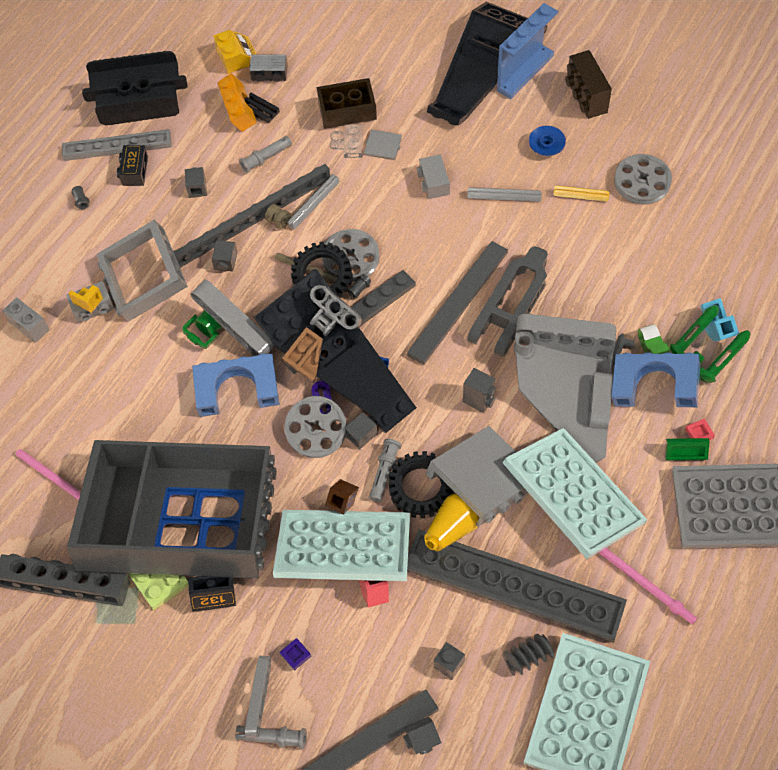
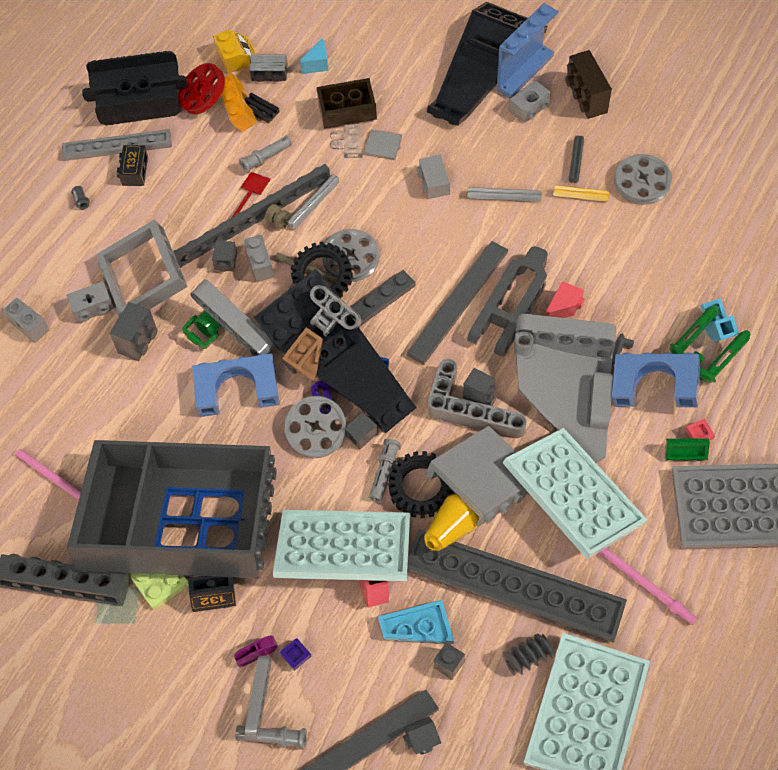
yellow panel [68,285,103,313] -> none
dark grey brick [185,167,207,198] -> none
reddish brown brick [325,479,359,515] -> none
dark grey pin [347,274,371,299] -> none
blue dish [529,126,566,156] -> none
bright green leg [638,324,670,354] -> none
none -> dark grey piece [109,302,157,361]
none -> red wedge [178,63,225,114]
none -> red piece [231,172,271,218]
none -> magenta piece [234,635,278,667]
none -> light grey brick [244,235,274,282]
none -> medium azure slope [300,39,329,74]
none -> medium azure wing [378,600,454,644]
none -> light grey beam [428,359,527,438]
none -> light grey brick [509,80,551,123]
none -> coral slope [545,281,585,318]
none -> dark grey axle [569,135,584,183]

